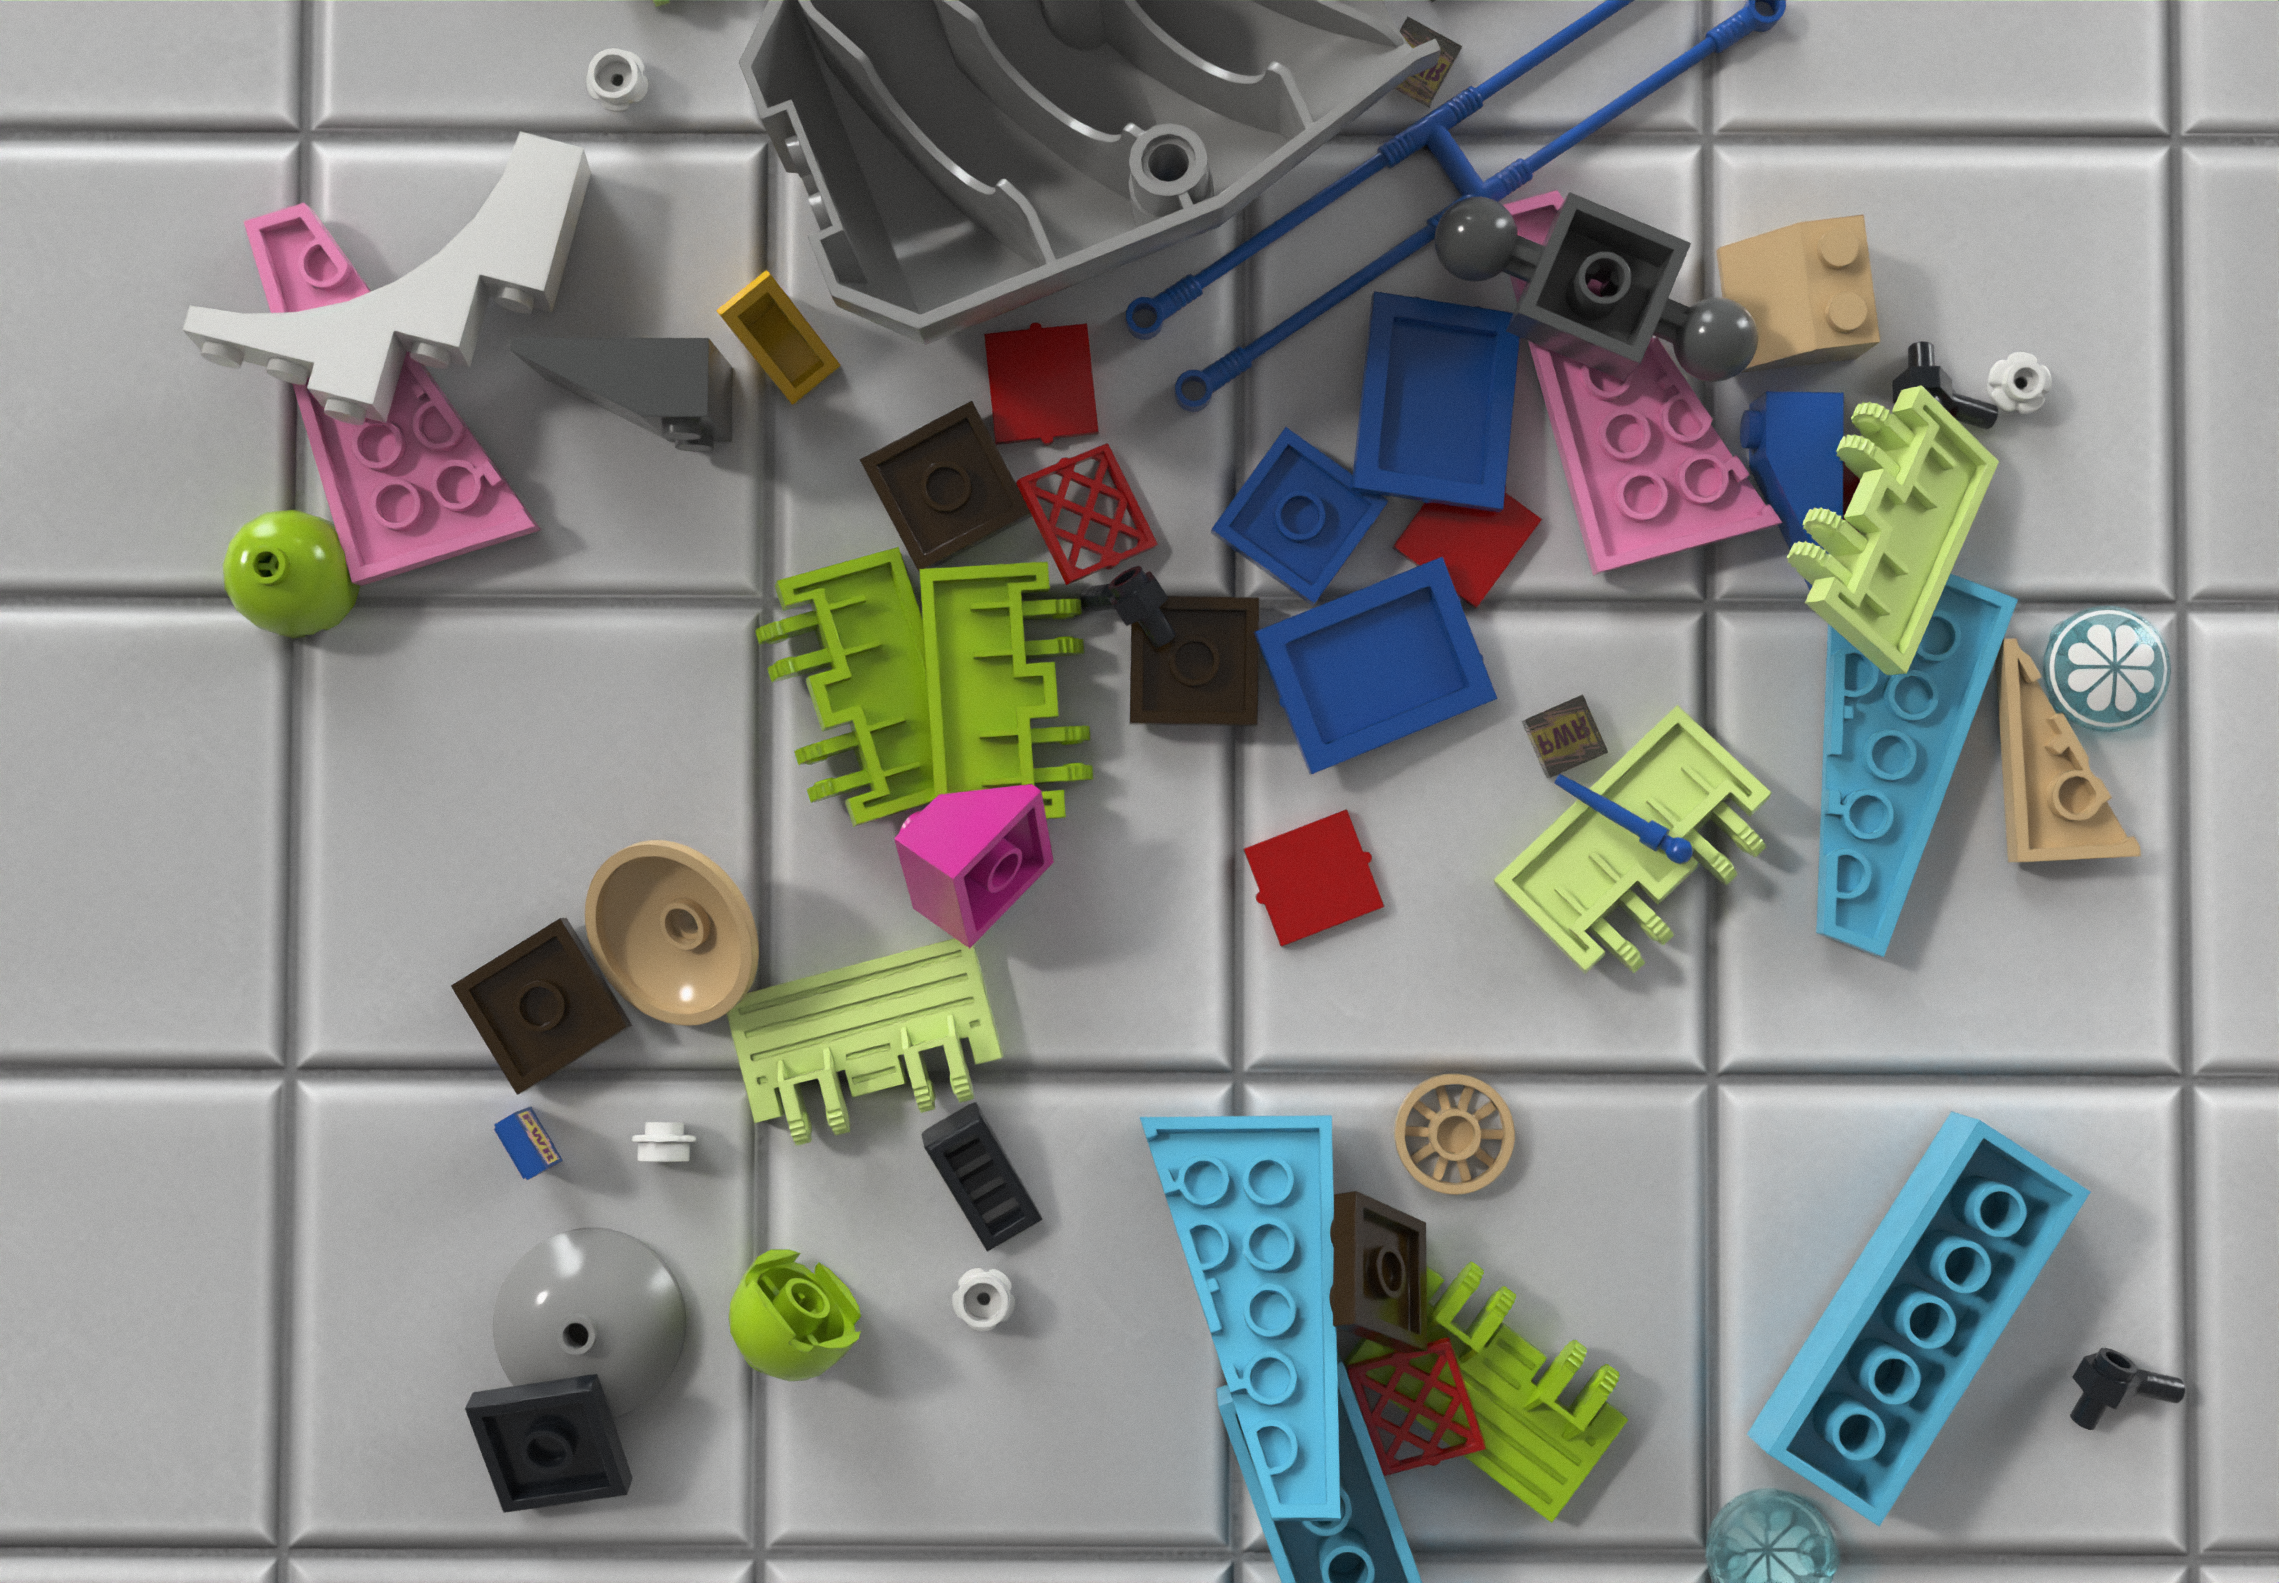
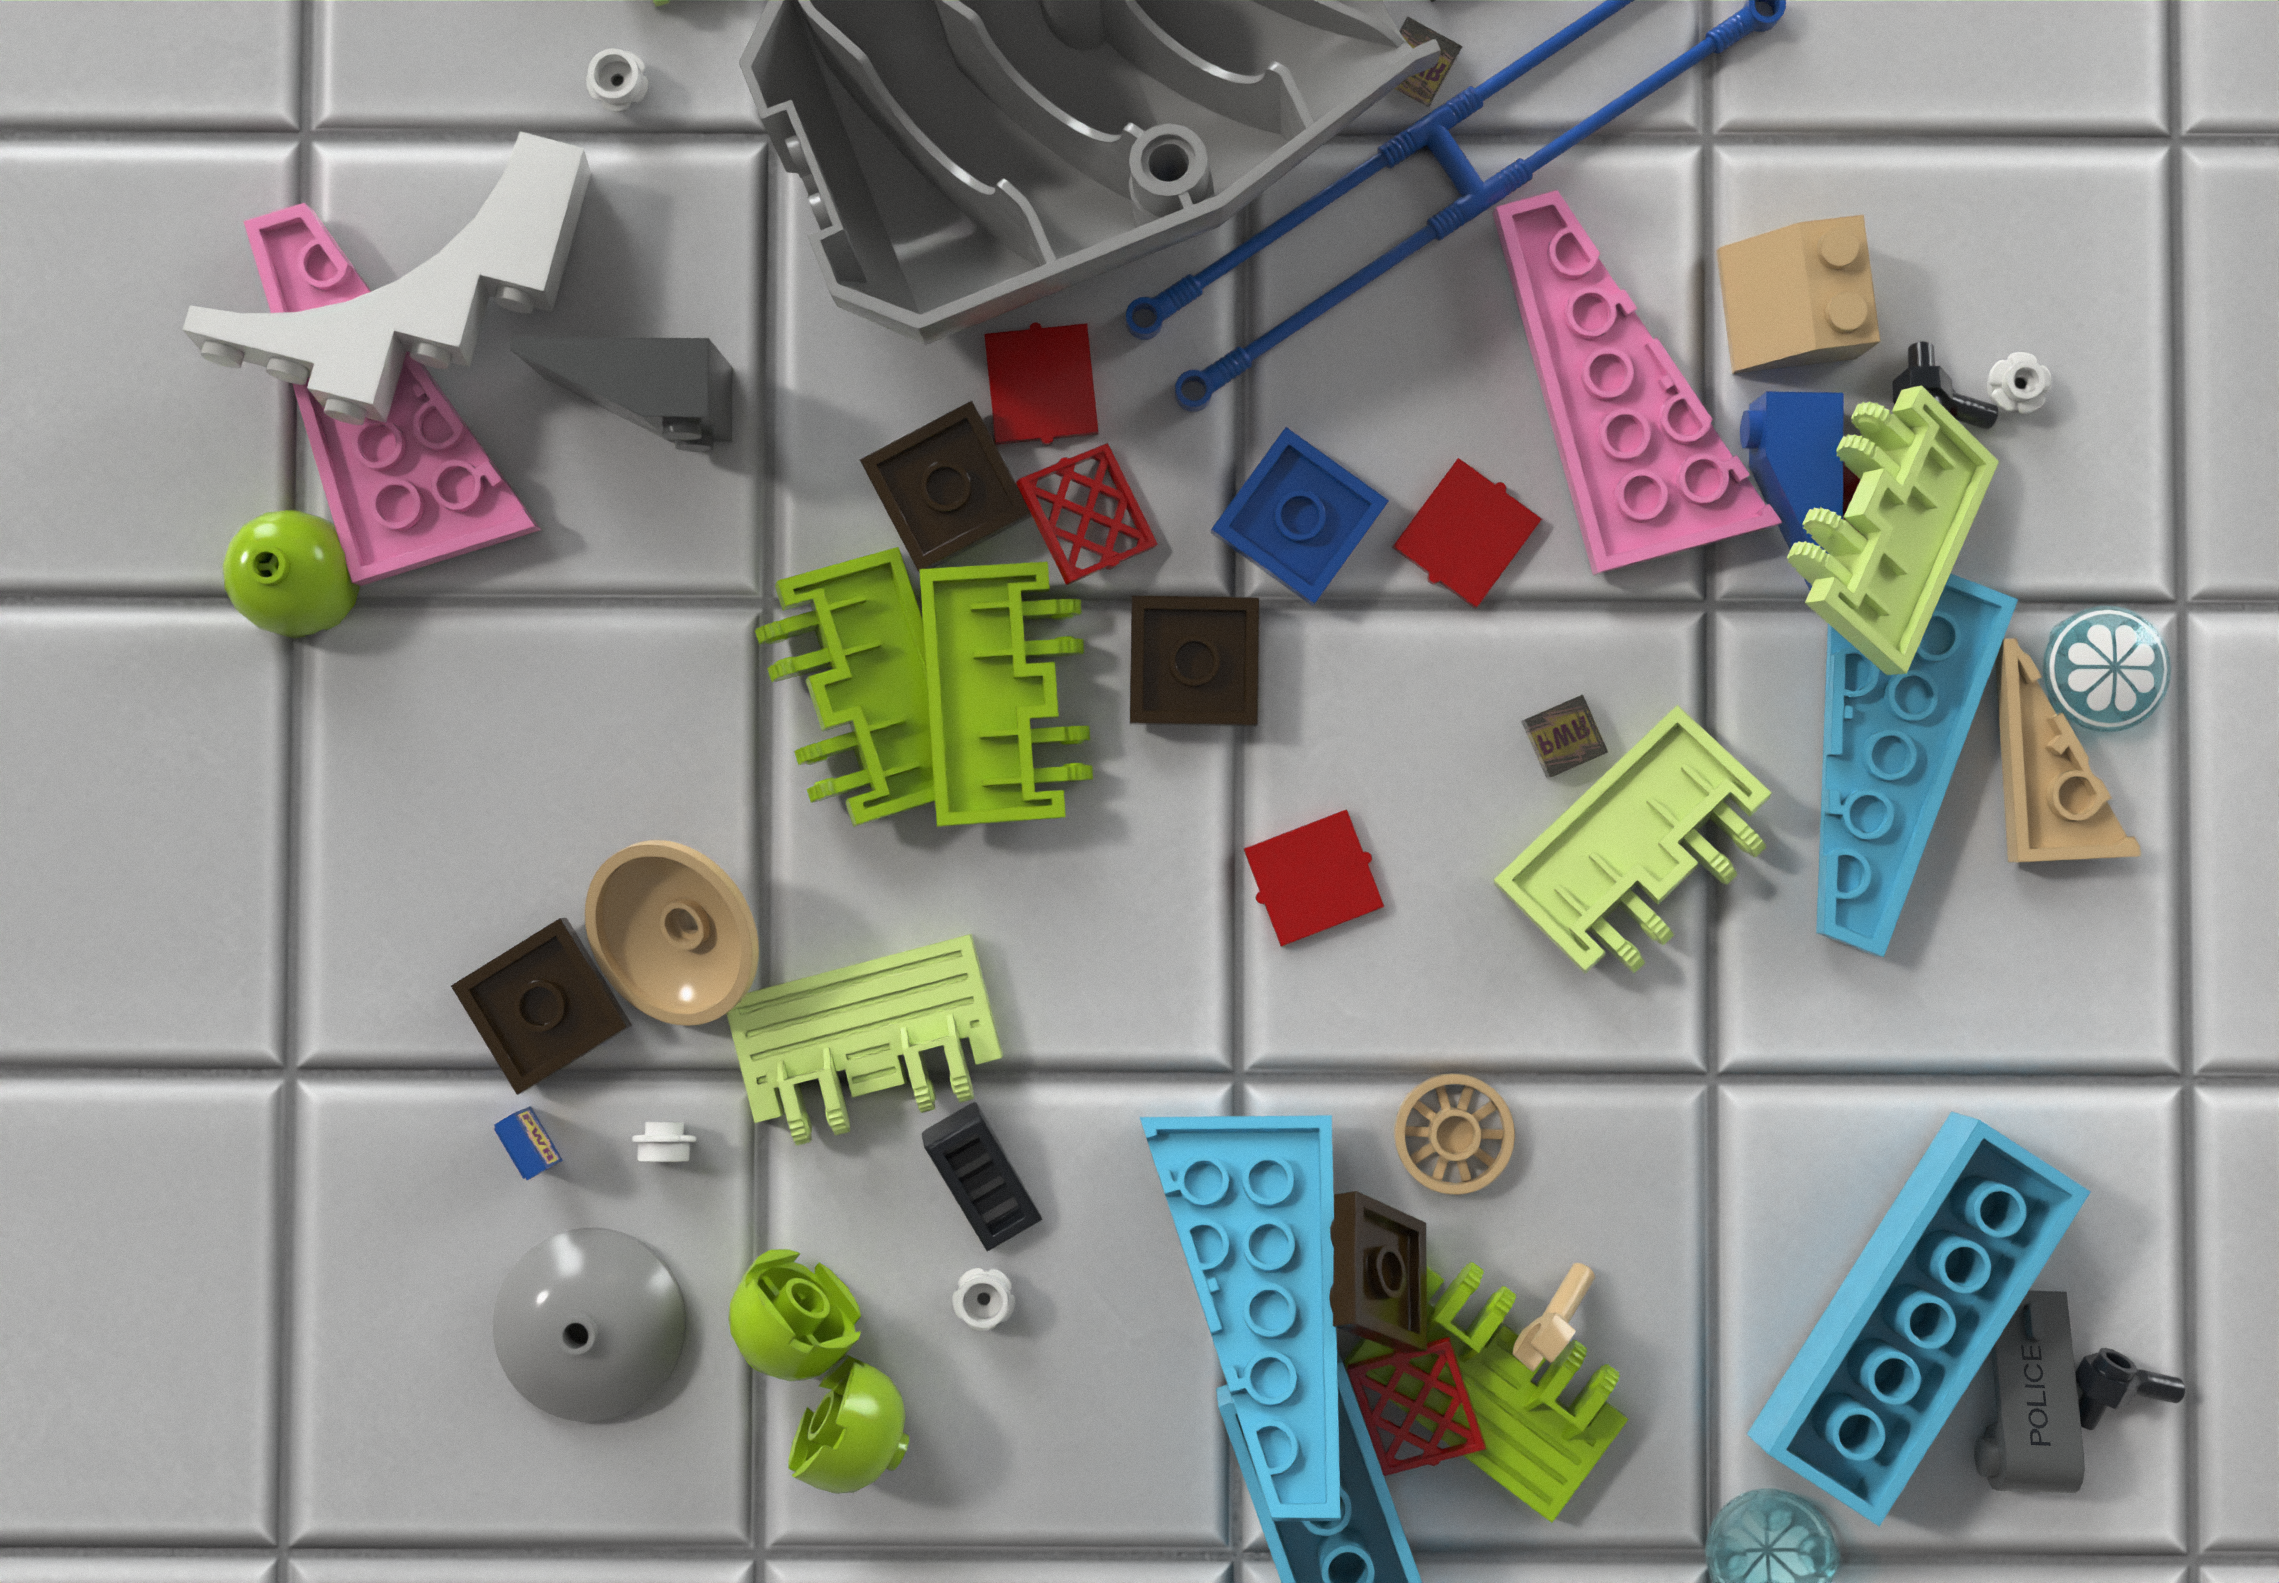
black plate [465,1374,633,1513] -> none
yellow slope [716,270,841,405] -> none
dark pink slope [894,784,1054,949] -> none
black piece [1080,566,1176,648] -> none
blue piece [1254,557,1498,774] -> none
blue piece [1351,291,1520,512] -> none
dark grey brick [1434,192,1758,382] -> none
blue piece [1554,774,1694,864] -> none
none -> lime cylinder [788,1354,909,1494]
none -> tan bar [1512,1263,1595,1372]
none -> dark grey door [1974,1290,2085,1493]

